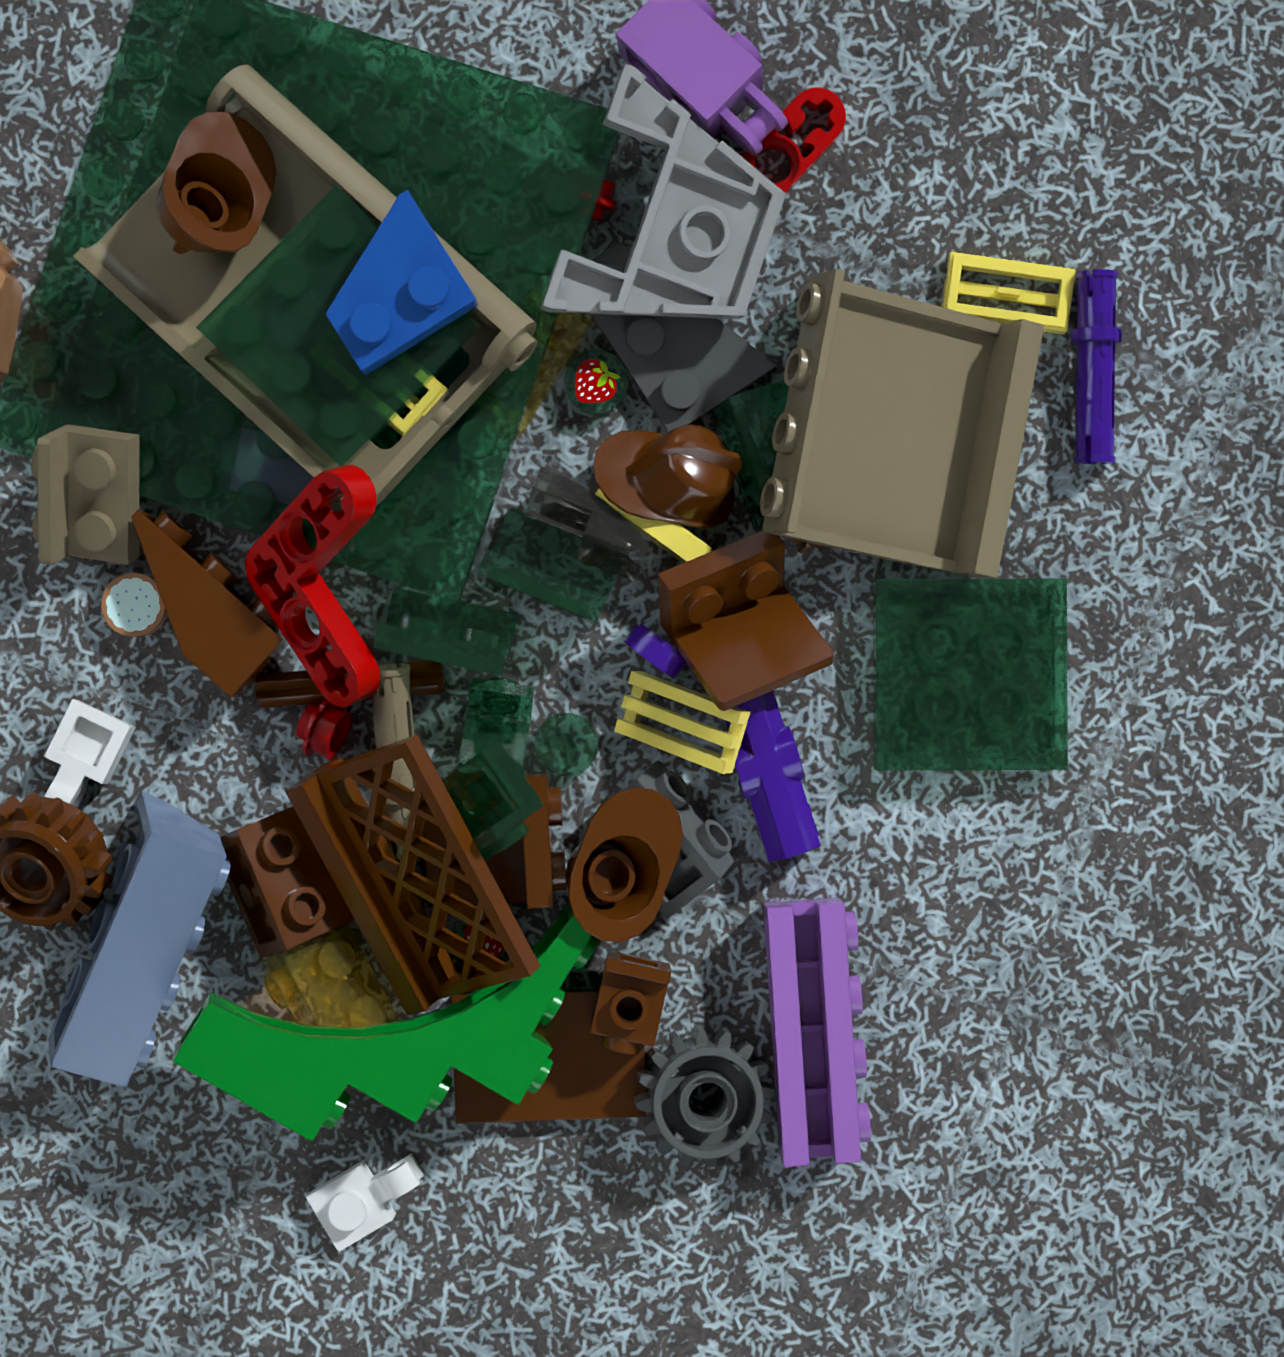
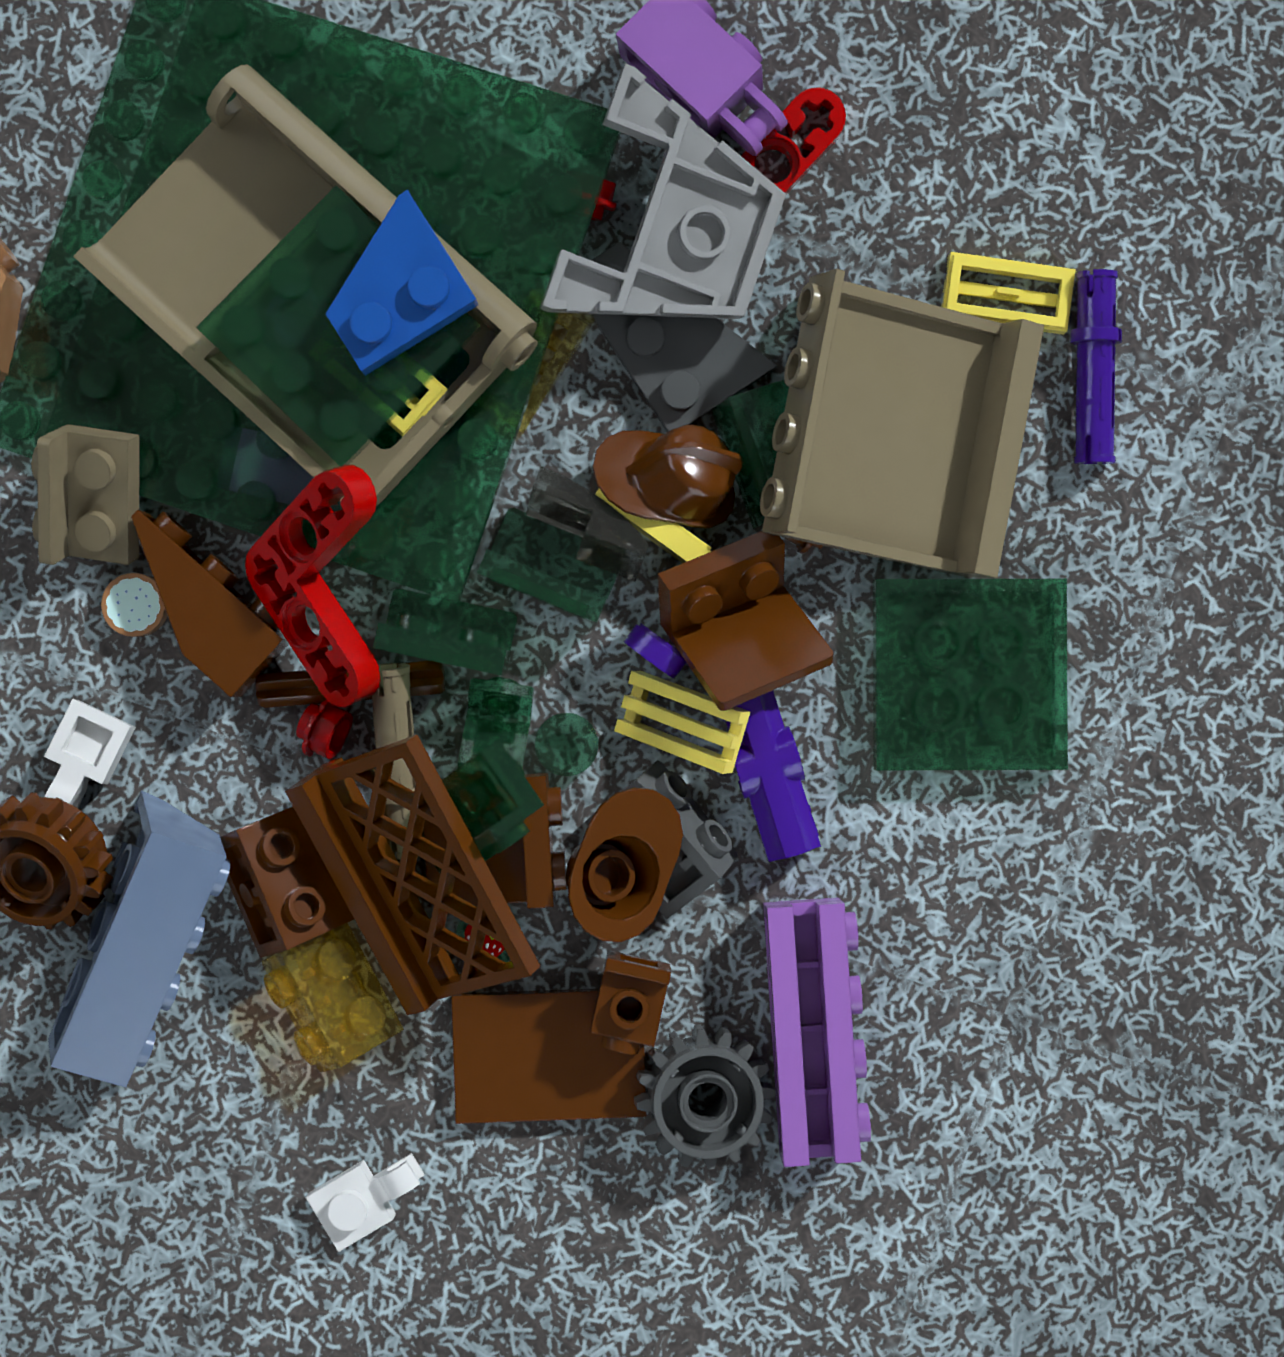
reddish brown piece [157,112,276,254] -> none
green arch [172,902,599,1142] -> none
tile [564,350,628,416] -> none

